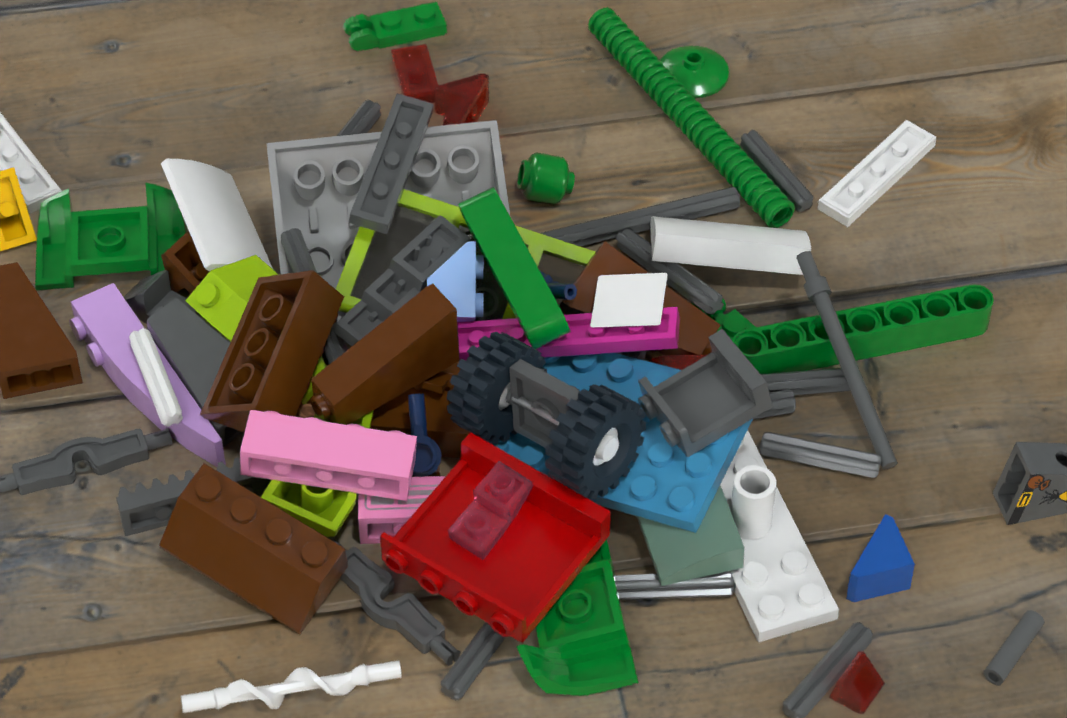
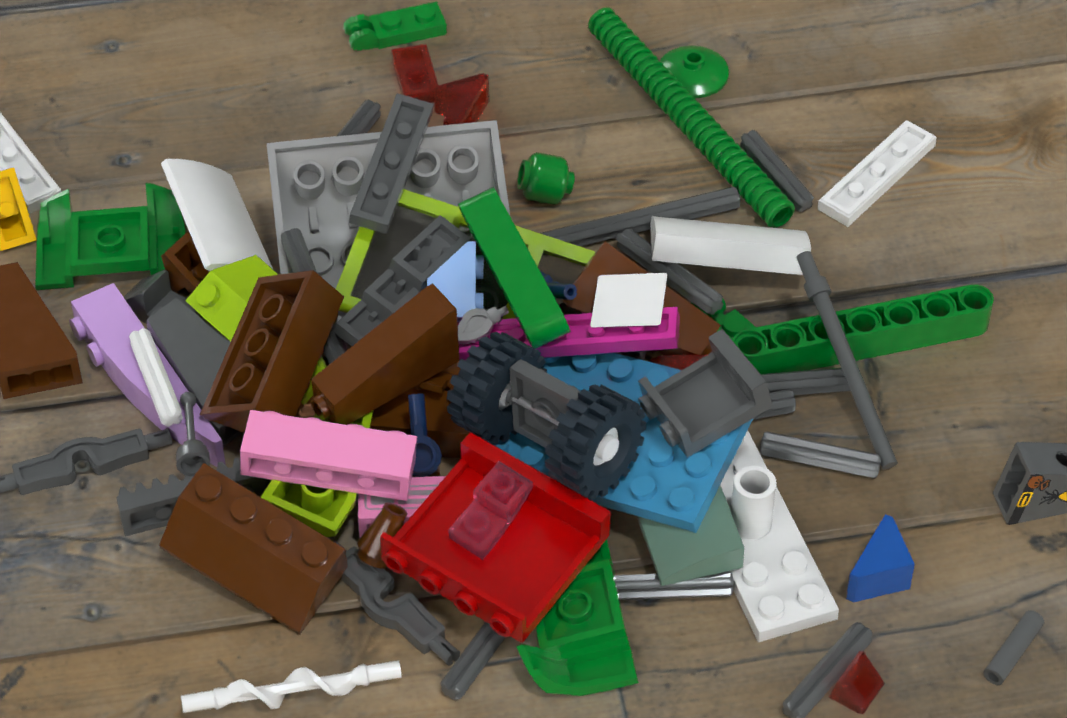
none -> dark grey hinge [176,392,210,476]
none -> reddish brown cone [357,502,407,569]
none -> light grey piece [458,306,509,344]

